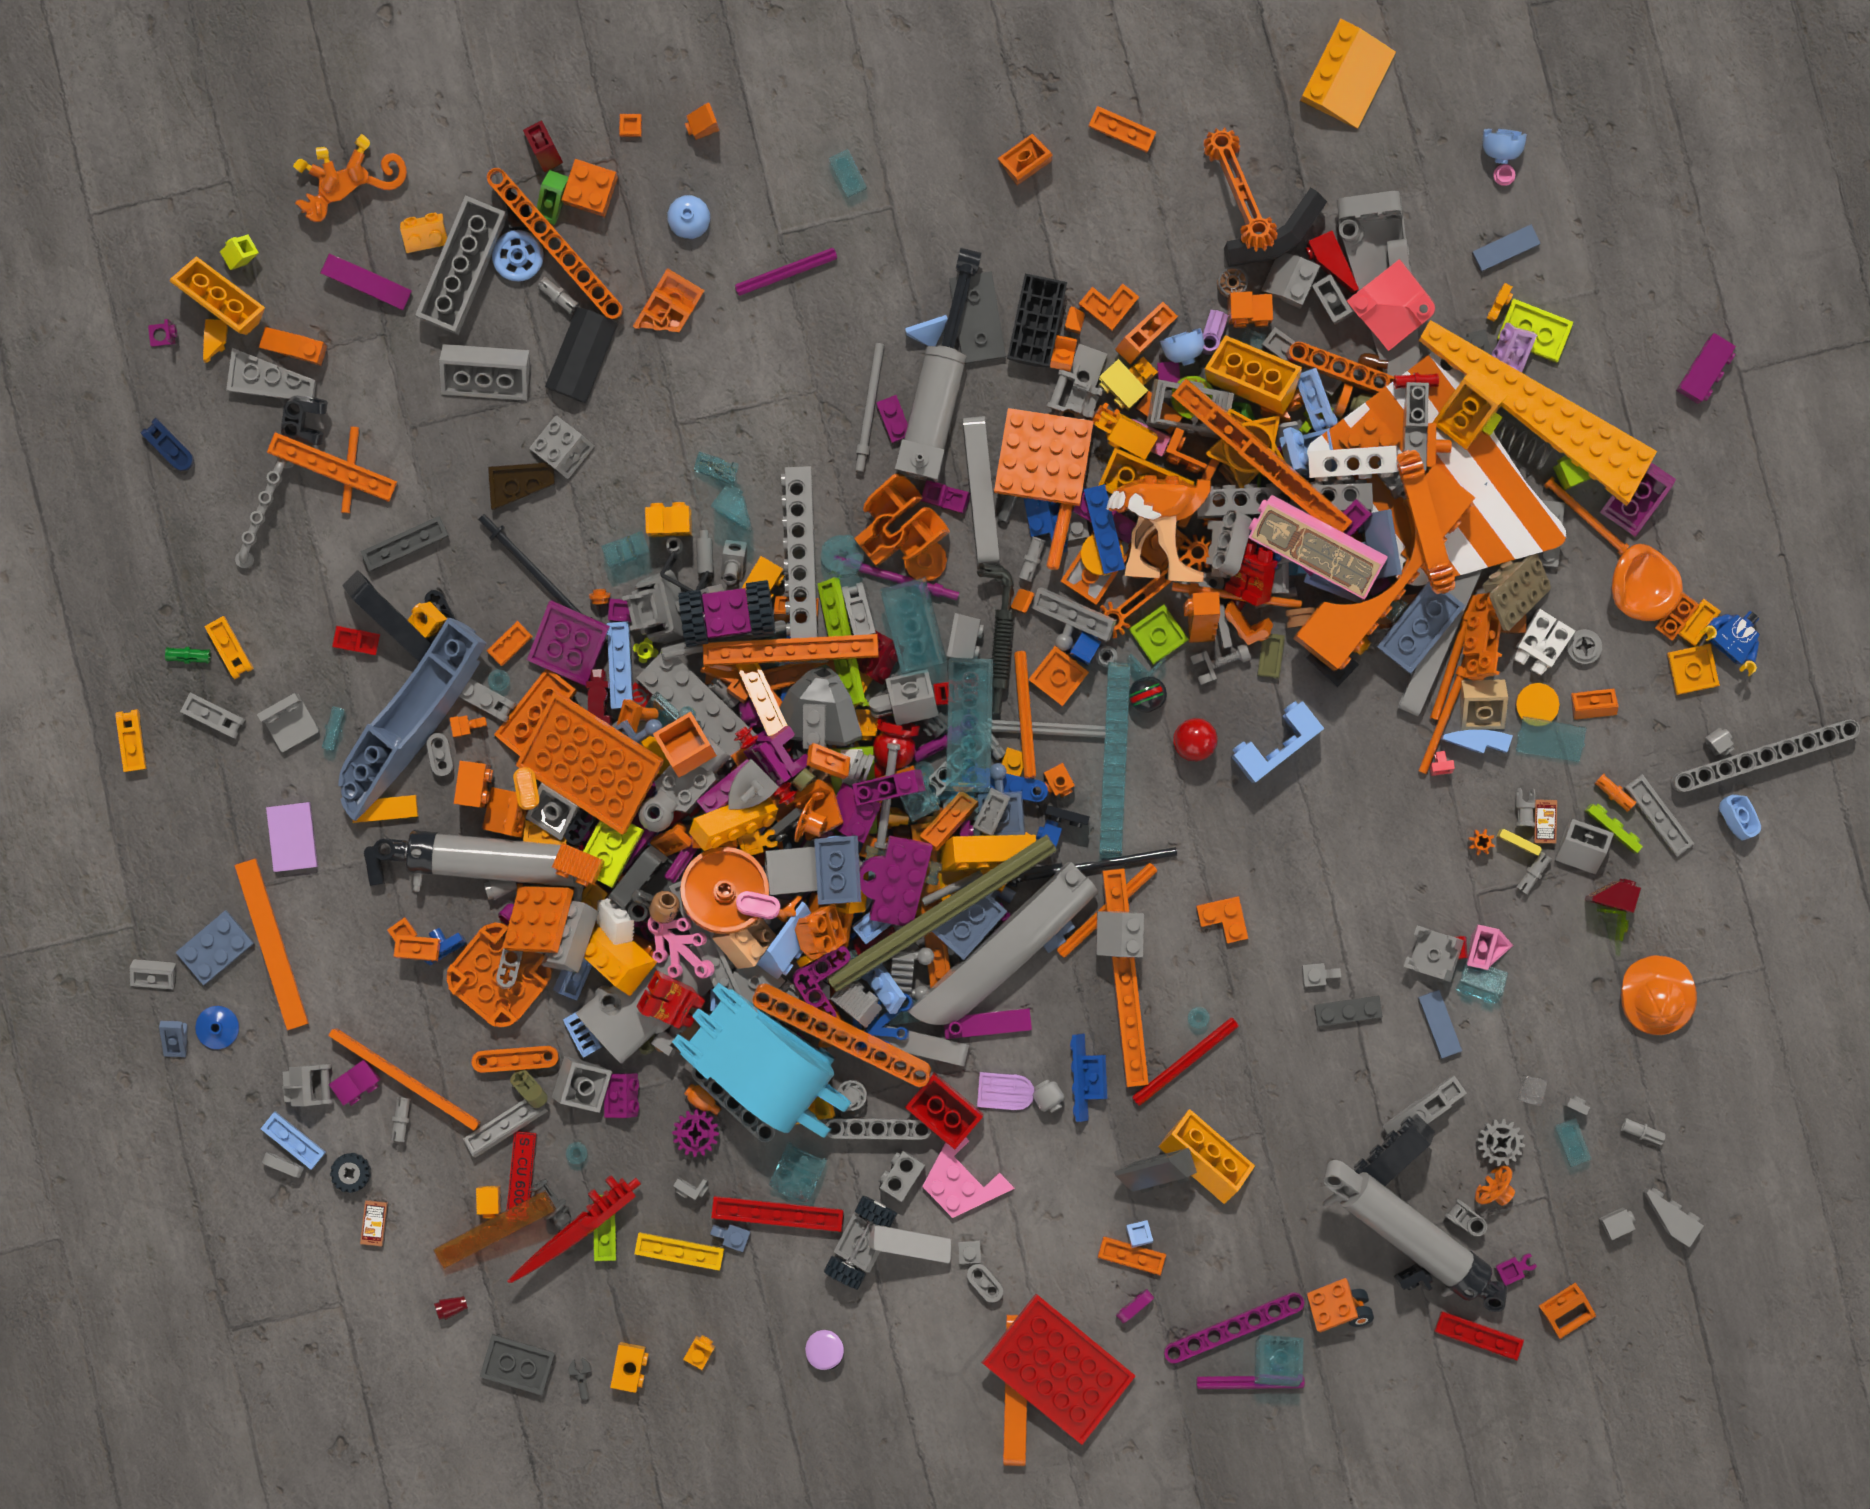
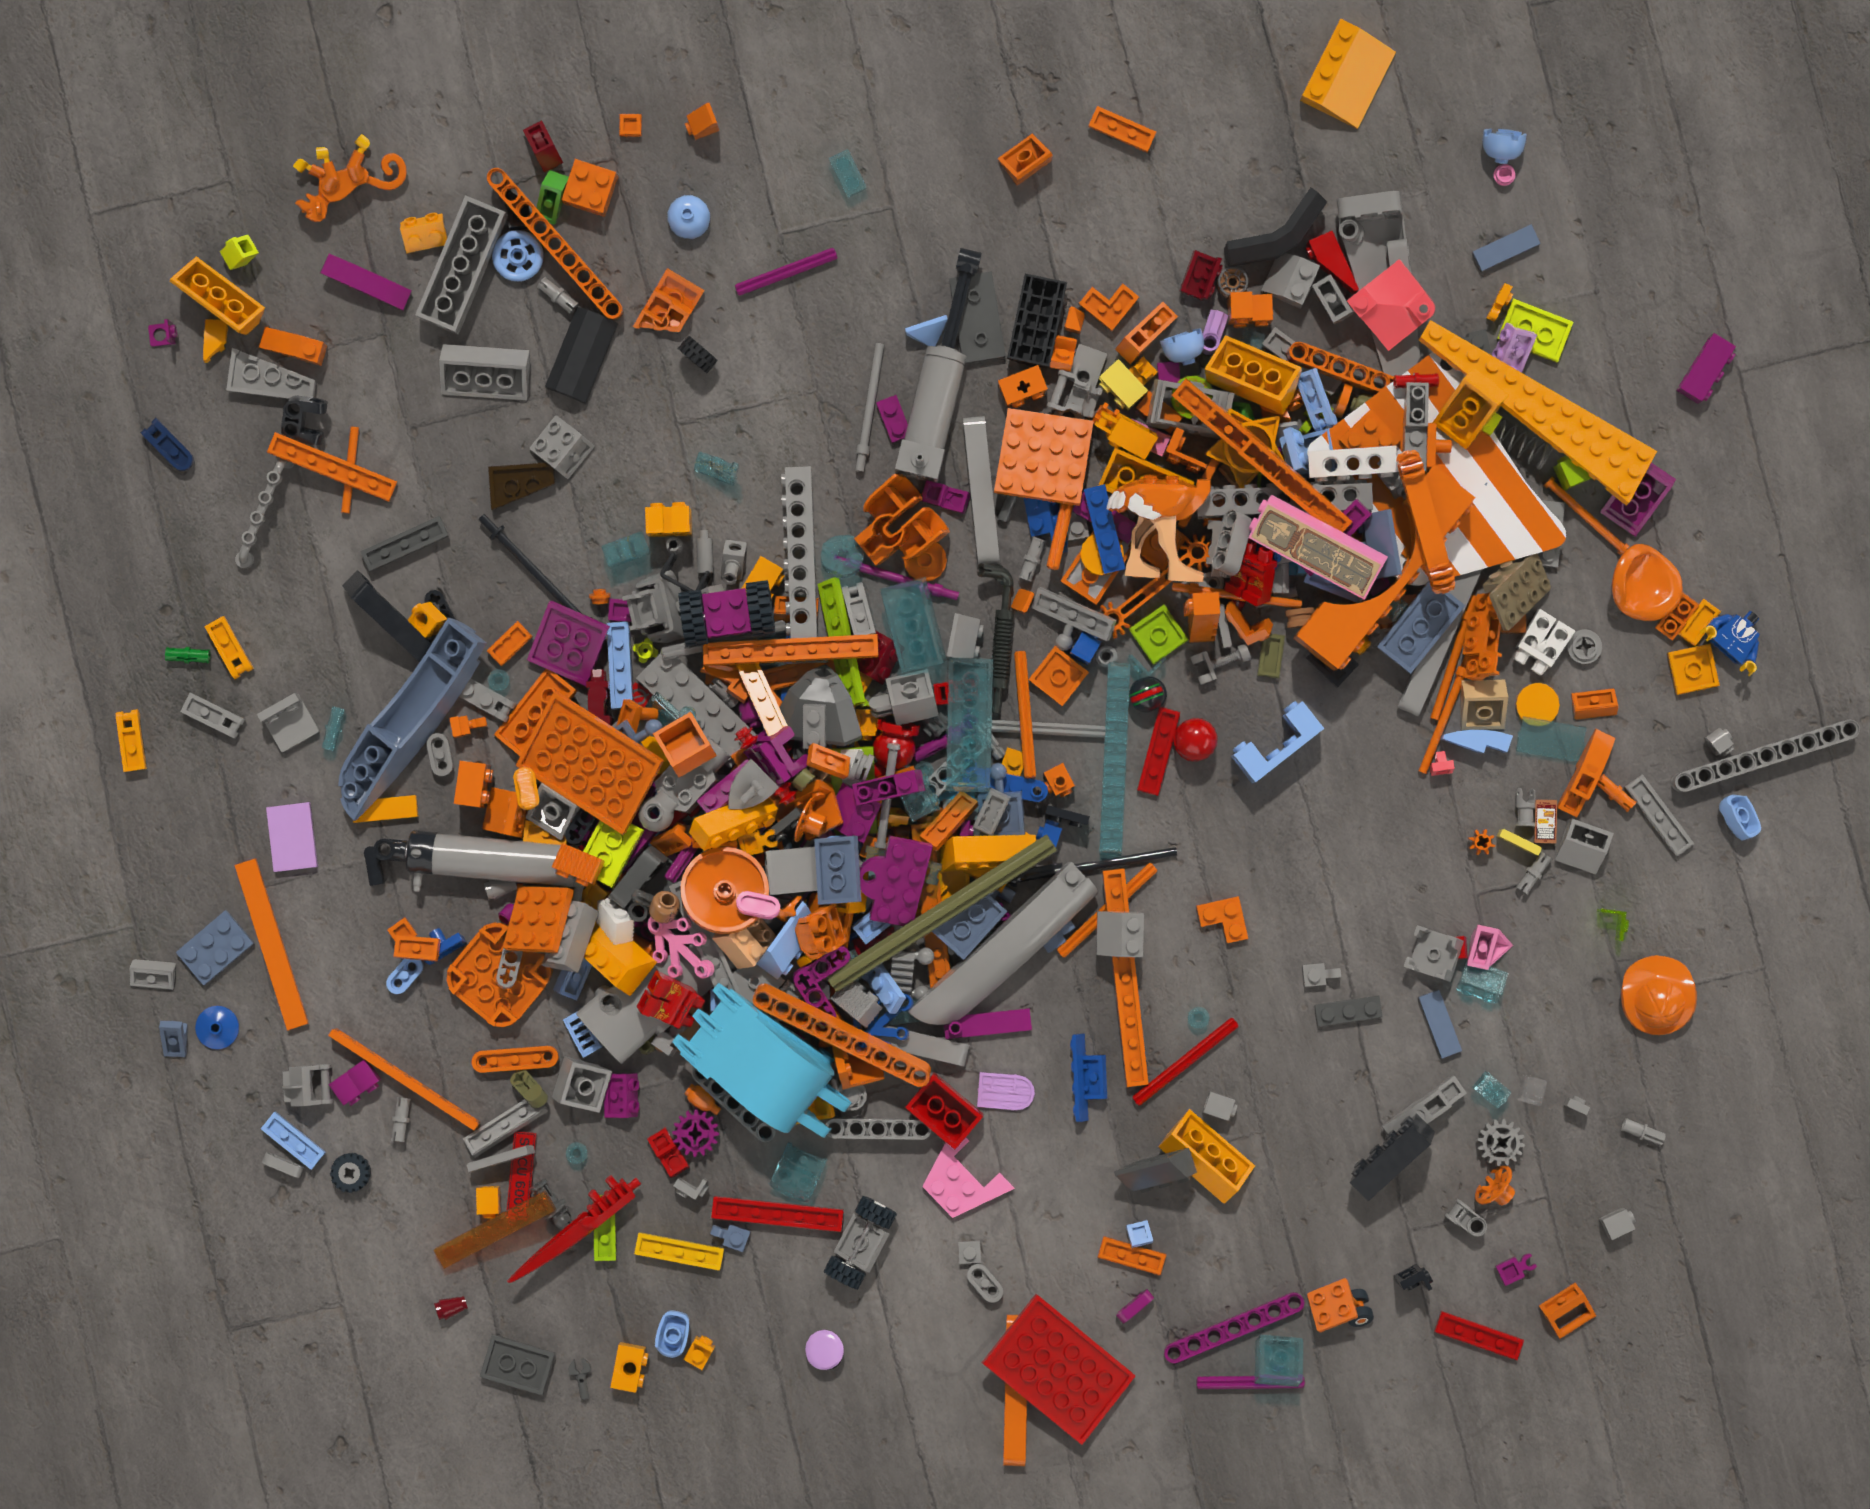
red slope [332,626,380,655] -> none
tile [360,1200,388,1246] -> none
clear light blue slope [711,485,753,532] -> none
light grey slope [868,1224,951,1263] -> none
light grey brick [879,1150,925,1202] -> none
light grey piece [921,870,983,906] -> none
light grey head [1032,1079,1065,1113] -> none
orange arm [1204,127,1277,252] -> none
light grey piece [1323,1160,1507,1312] -> none
reddish brown cylinder [1358,353,1388,370] -> none
clear light blue plate [1555,1118,1591,1167] -> none
lime plate [1584,804,1643,853] -> none
dark red slope [1585,879,1641,913] -> none
light grey slope [1643,1187,1704,1248] -> none
none -> light blue plate [386,959,423,994]
none -> light grey tile [467,1145,535,1172]
none -> red slope [647,1128,690,1178]
none -> light blue piece [655,1310,689,1358]
none -> black tyre [677,335,718,373]
none -> orange bracket [832,1045,885,1090]
none -> orange brick [998,365,1048,409]
none -> red tile [1137,707,1180,796]
none -> dark red bracket [1179,250,1223,301]
none -> light grey brick [1202,1091,1237,1121]
none -> clear light blue bracket [1472,1071,1511,1108]
none -> orange slope [1557,728,1615,817]

